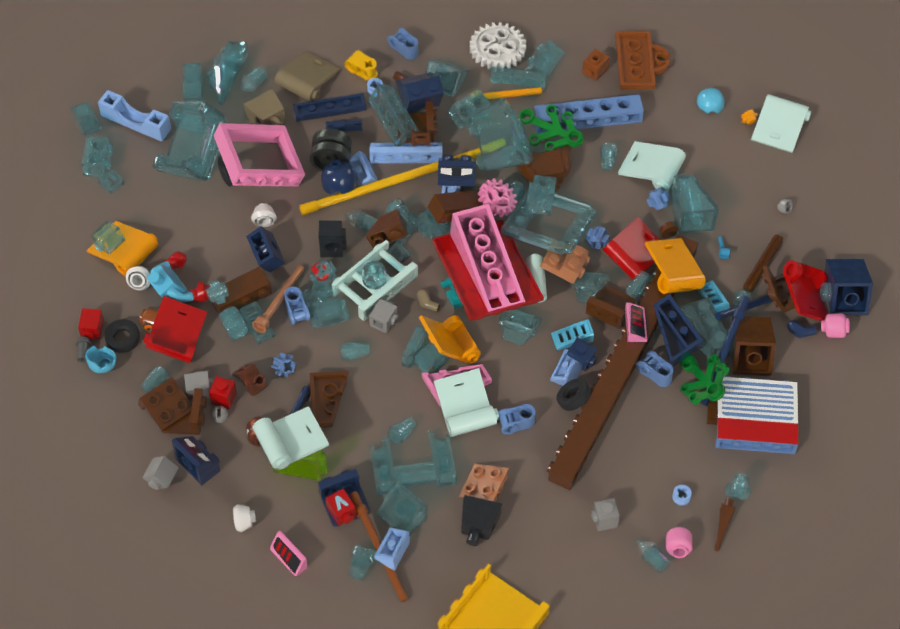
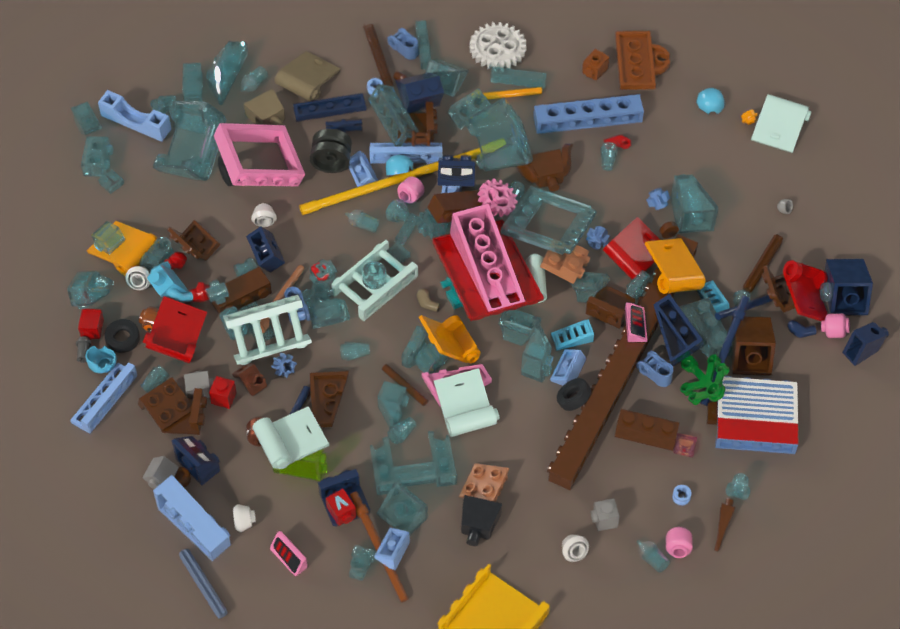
light grey hinge [212,406,228,423] -> none
black brick [318,221,347,258] -> none
dark blue cylinder [321,160,358,195] -> none
yellow piece [344,50,378,81] -> none
reddish brown slope [366,209,408,249] -> none
light grey brick [369,299,399,334] -> none
medium blue piece [498,404,535,435] -> none
green plant [519,104,584,152] -> none
clear light blue bracket [525,40,565,79] -> none
clear light blue brick [526,175,556,215] -> none
dark blue bracket [567,337,597,371] -> none
light aqua door [618,141,686,191] -> none
dark azure hand [718,236,731,260] -> none
none -> clear light blue wedge [67,271,114,309]
none -> light blue fence [70,362,137,434]
none -> clear light blue piece [140,237,174,271]
none -> clear light blue plate [150,95,182,114]
none -> light blue wedge [153,475,231,561]
none -> reddish brown bracket [167,220,221,261]
none -> reddish brown tile [174,467,191,487]
none -> sand blue axle [179,549,228,619]
none -> light aqua fence [223,295,312,365]
none -> clear light blue wheel [233,257,257,277]
none -> reddish brown piece [363,24,394,92]
none -> clear light blue slope [377,381,409,430]
none -> reddish brown bar [382,364,428,406]
none -> medium azure hair [386,154,413,176]
none -> bright pink head [397,176,425,204]
none -> clear light blue piece [415,20,432,70]
none -> clear light blue slope [521,324,553,383]
none -> white cone [562,535,589,562]
none -> red arm [604,135,631,149]
none -> reddish brown brick [615,409,679,451]
none -> clear pink tile [673,433,697,458]
none -> dark blue torso [842,322,889,366]

